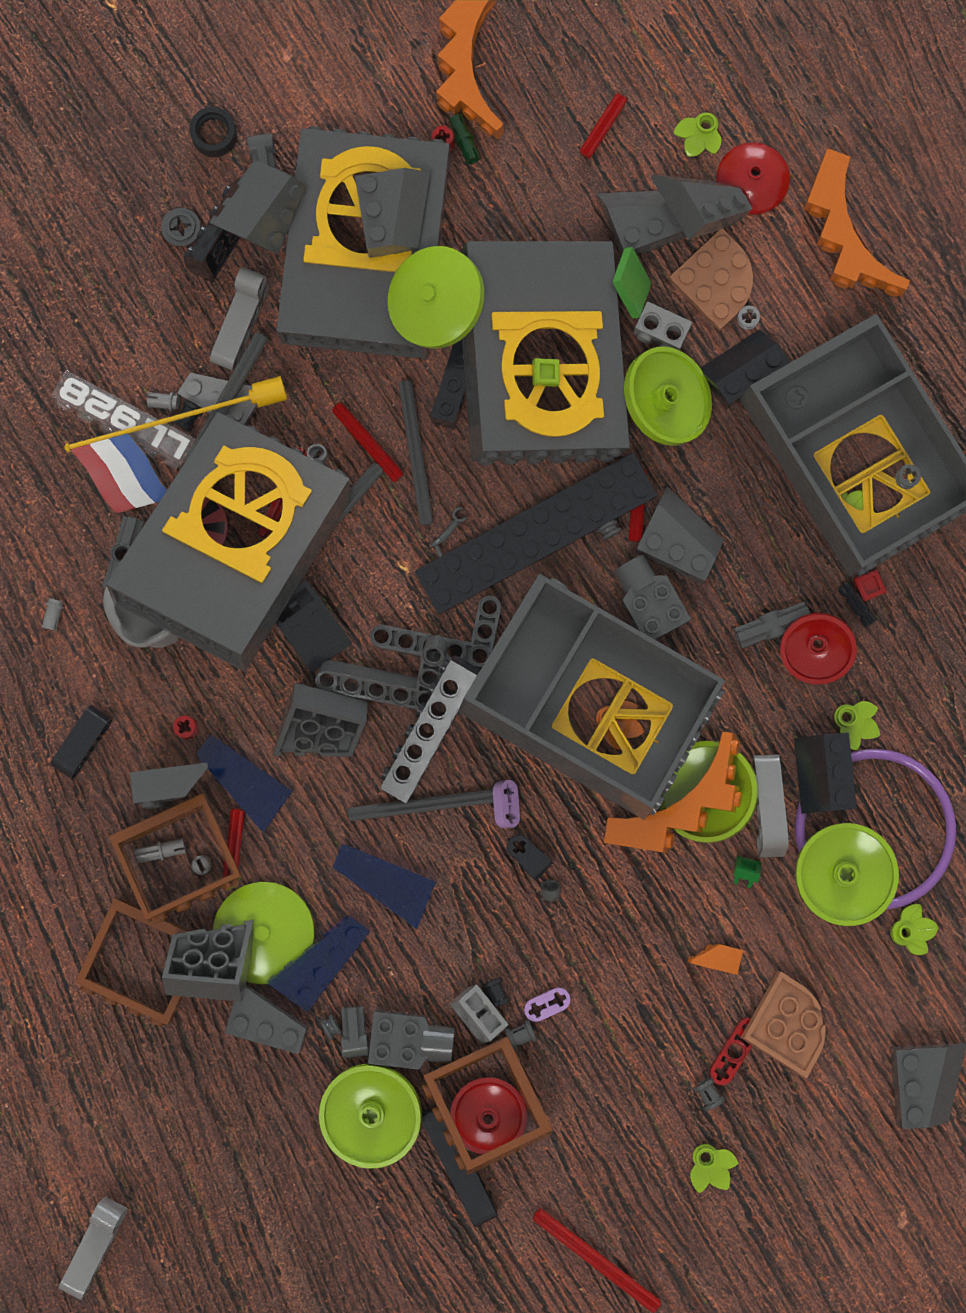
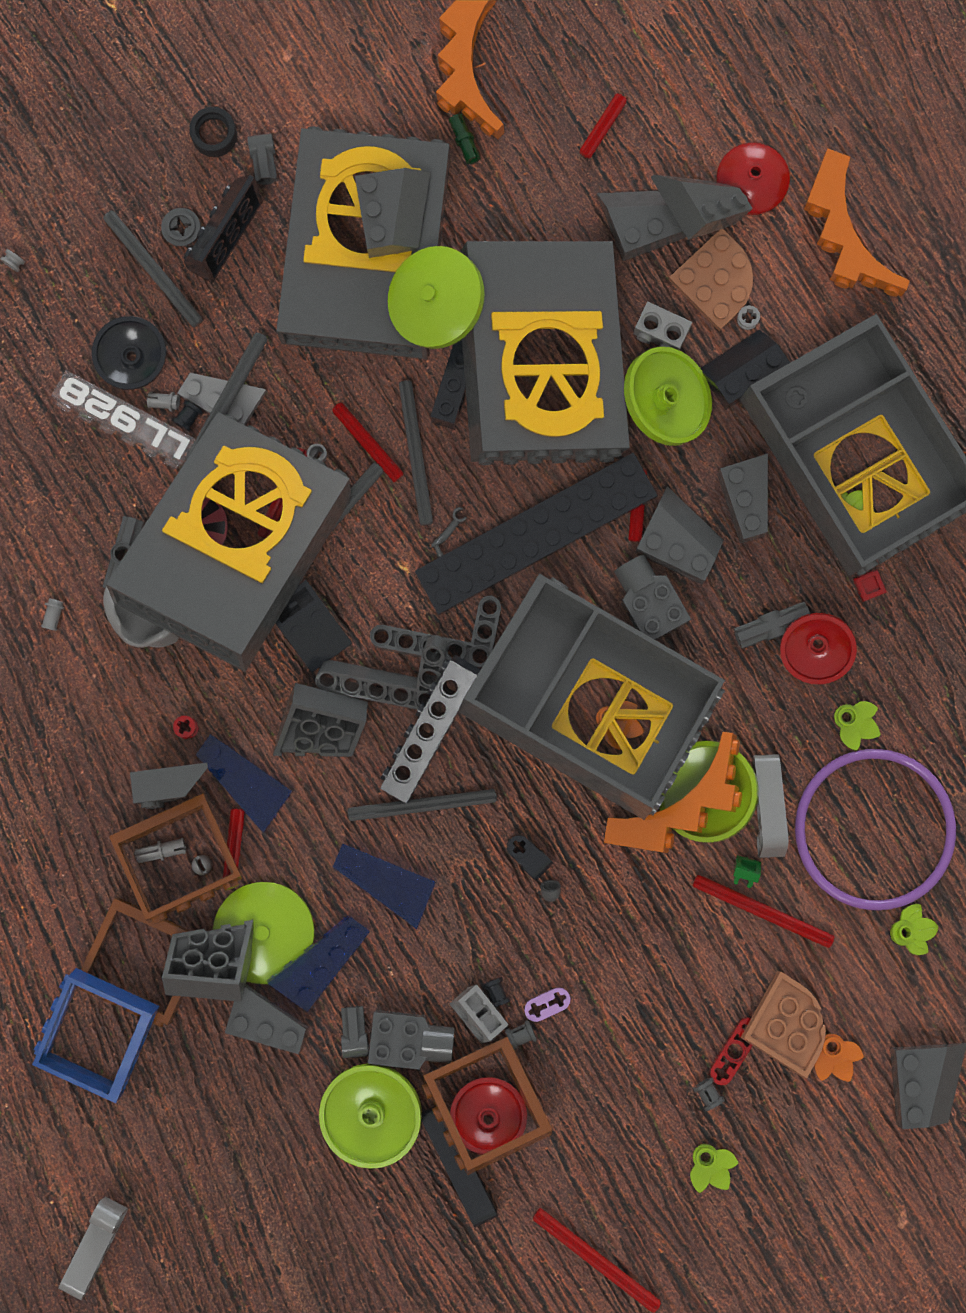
black beam [51,705,113,779] -> none
flag [64,376,288,513] -> none
dark grey wedge [209,160,307,254] -> none
light grey beam [210,267,269,371] -> none
dark grey bush [320,1014,342,1040] -> none
red bush [432,126,454,152] -> none
lavender beam [493,780,520,828] -> none
lime tile [532,358,560,387] -> none
dark grey bush [597,519,622,541] -> none
bright green tile [612,247,652,319] -> none
lime plate [674,112,722,157] -> none
orange slope [688,944,743,975] -> none
black slope [794,732,857,814] -> none
lime dish [795,823,899,926] -> none
black axle [838,581,876,627] -> none
dark grey bush [895,464,921,489] -> none
none -> light grey bush [0,249,25,272]
none -> blue window [32,968,159,1103]
none -> black dish [92,316,167,390]
none -> dark grey axle [103,210,203,327]
none -> red axle [692,875,835,948]
none -> dark grey wedge [717,454,768,544]
none -> orange plate [814,1034,864,1082]

